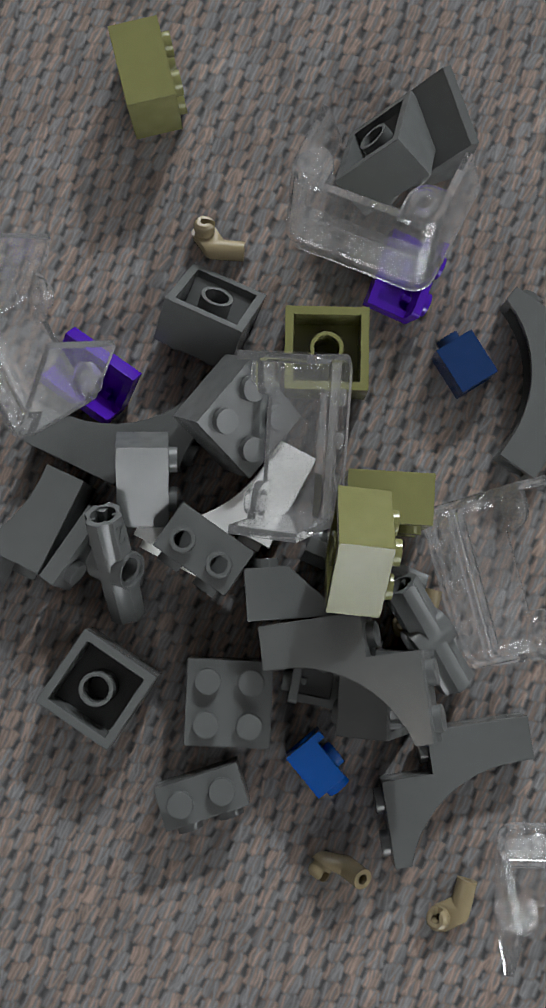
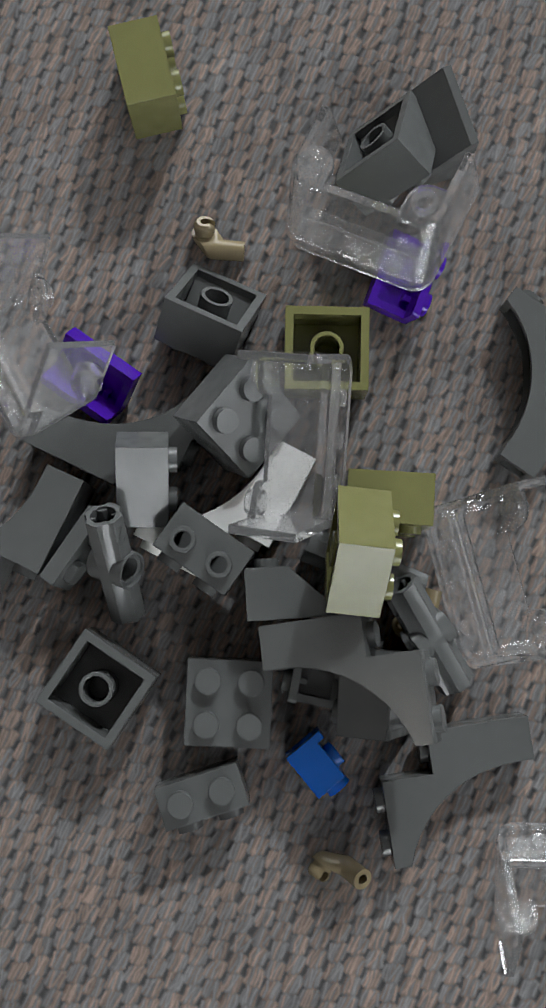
dark tan arm [426,876,478,933] -> none
dark blue brick [431,329,498,399] -> none

